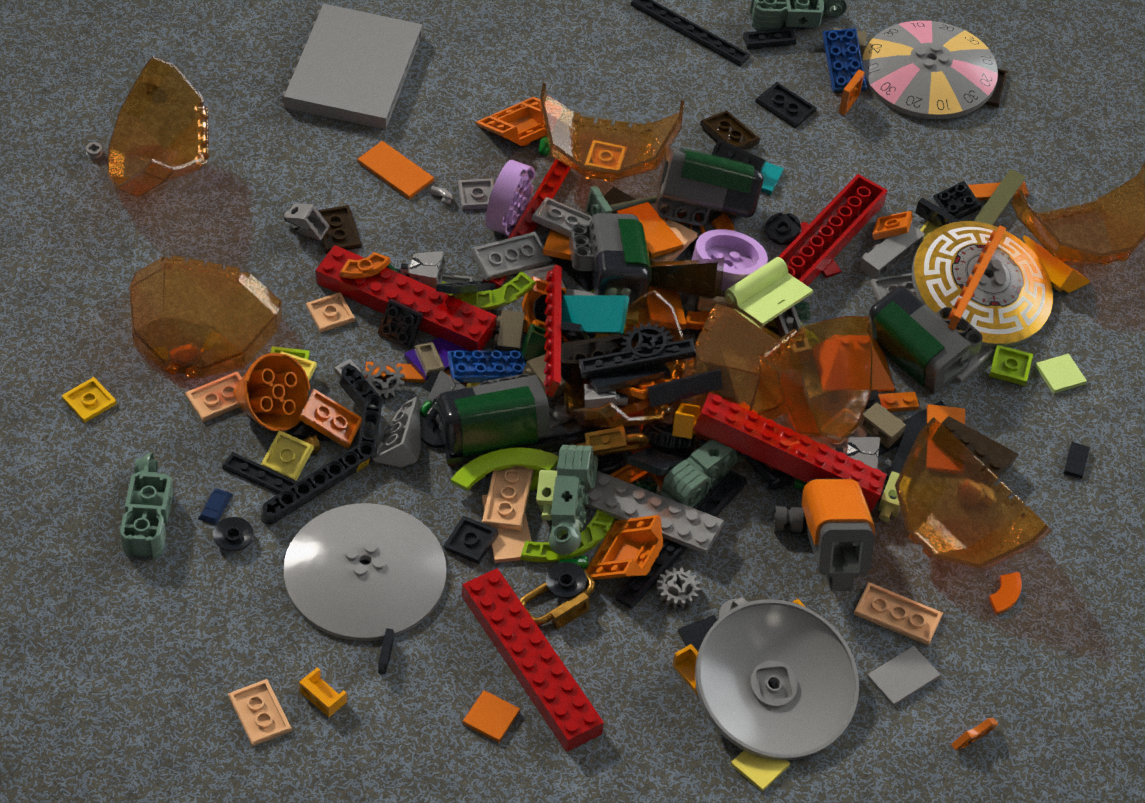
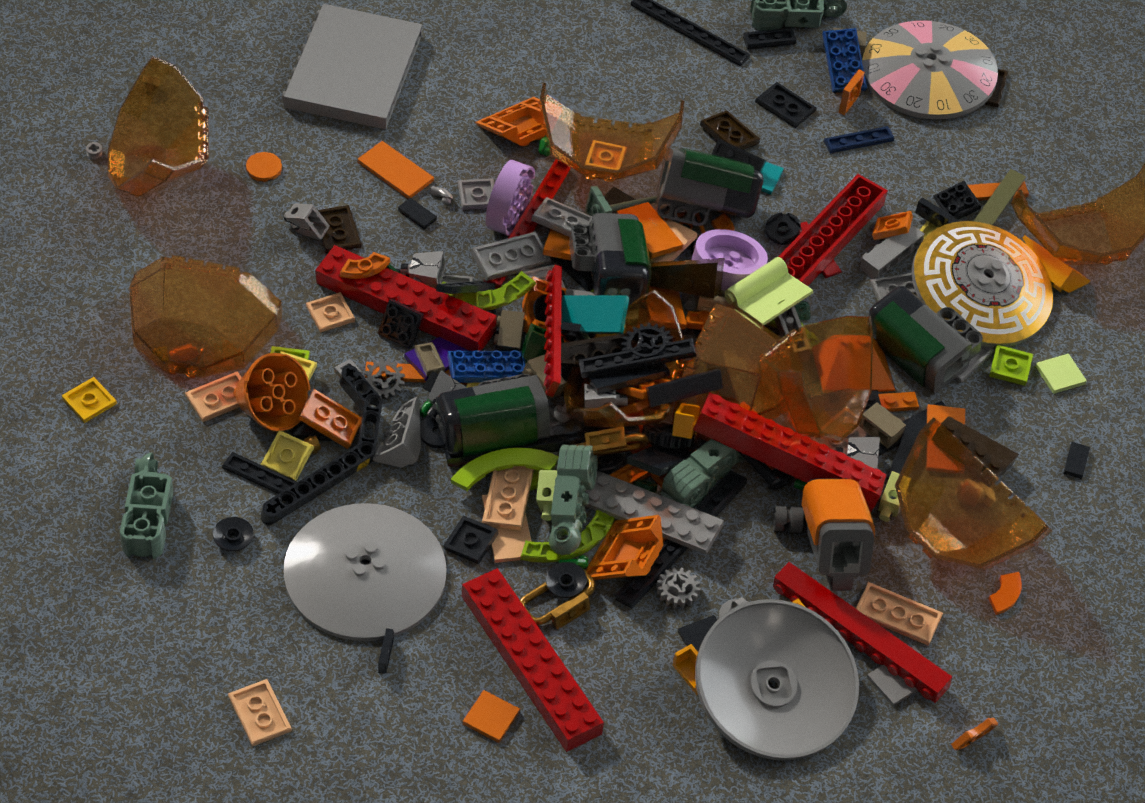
dark blue tile [198,488,232,525] -> none
light orange panel [299,667,347,717] -> none
light yellow tile [730,751,790,792] -> none
orange plate [948,225,1006,330] -> none
none -> orange tile [246,152,282,182]
none -> black tile [398,198,437,229]
none -> red brick [773,562,952,703]
none -> dark blue tile [824,126,895,154]

